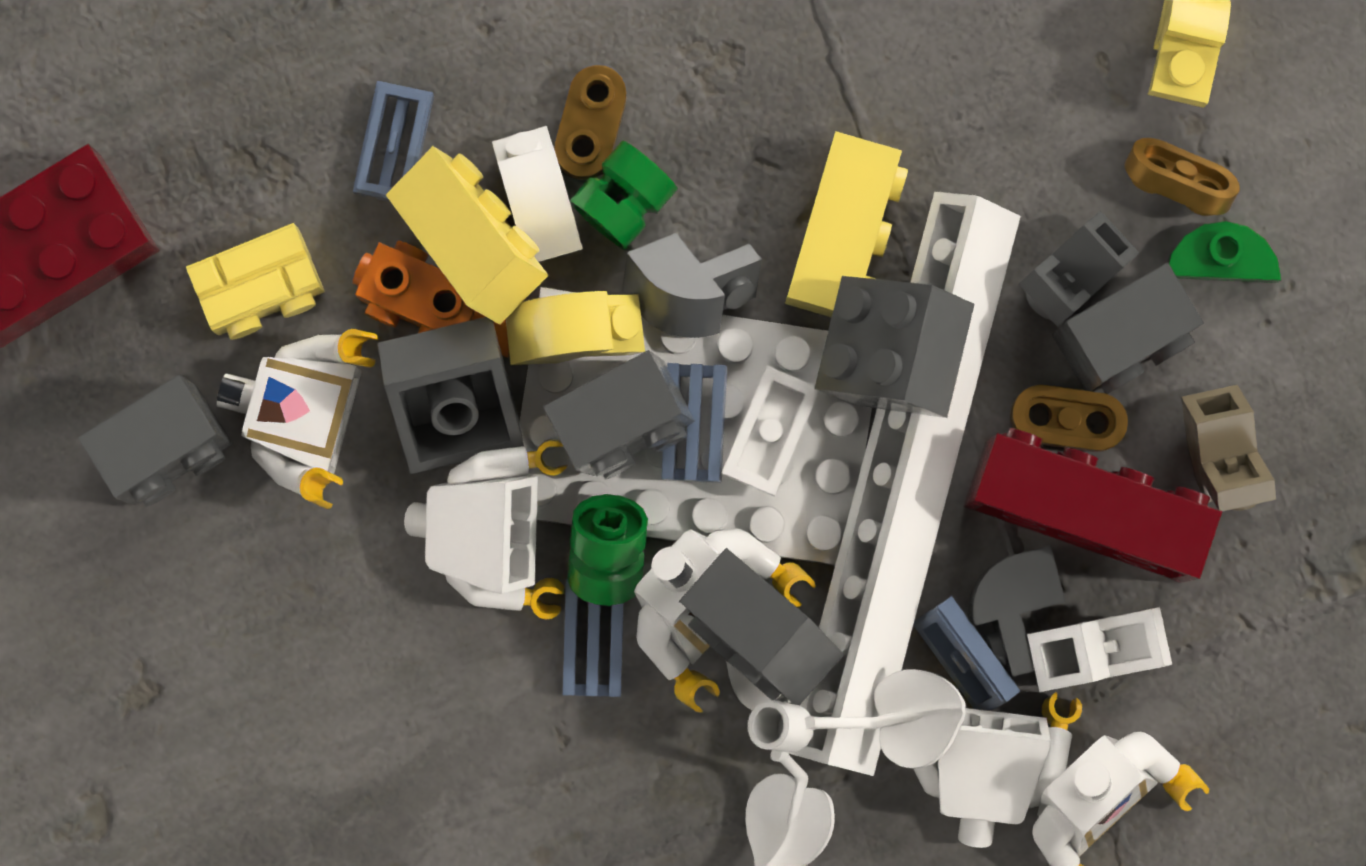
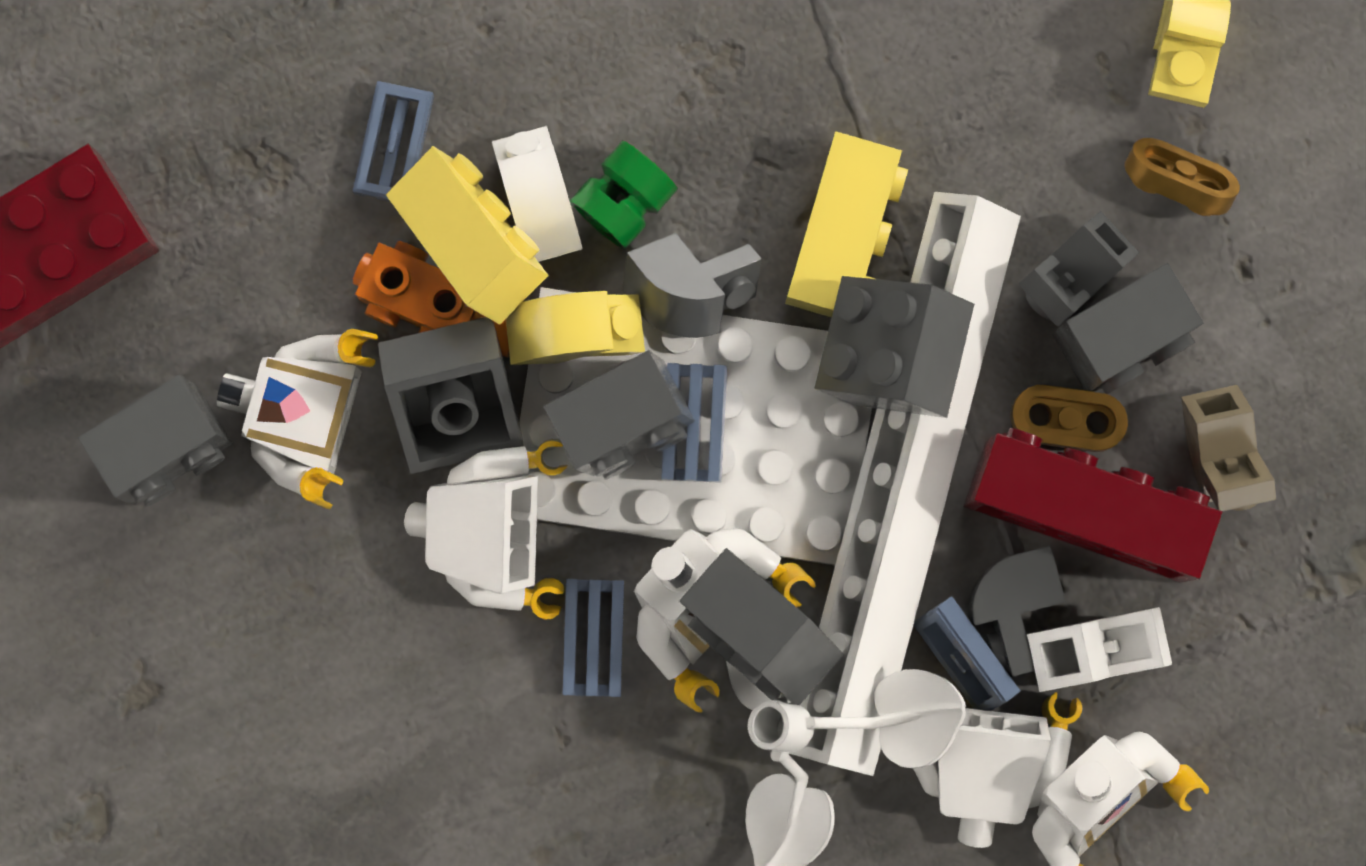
light yellow brick [186,223,325,340] -> none
pearl gold plate [554,65,627,180] -> none
green wheel [568,494,648,606] -> none
white plate [721,366,819,497] -> none
green plate [1167,221,1281,283] -> none

